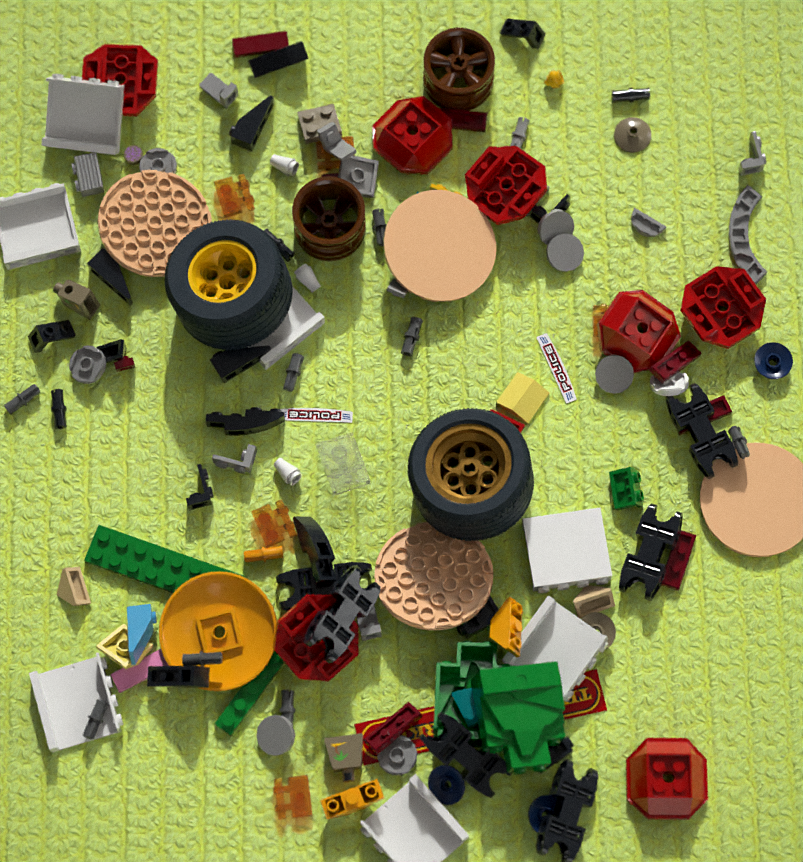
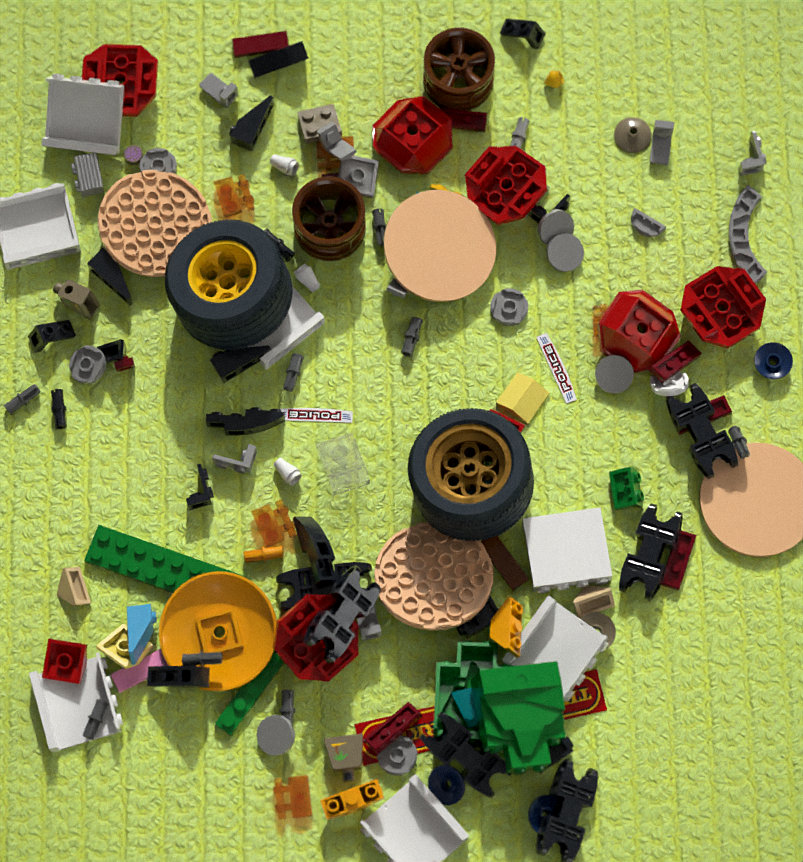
black pin [612,87,650,103] -> none
red piece [626,738,708,820] -> none
none -> red slope [42,638,87,684]
none -> reddish brown tile [481,535,529,591]
none -> light grey tile [490,288,528,326]
none -> light grey bracket [650,120,674,165]

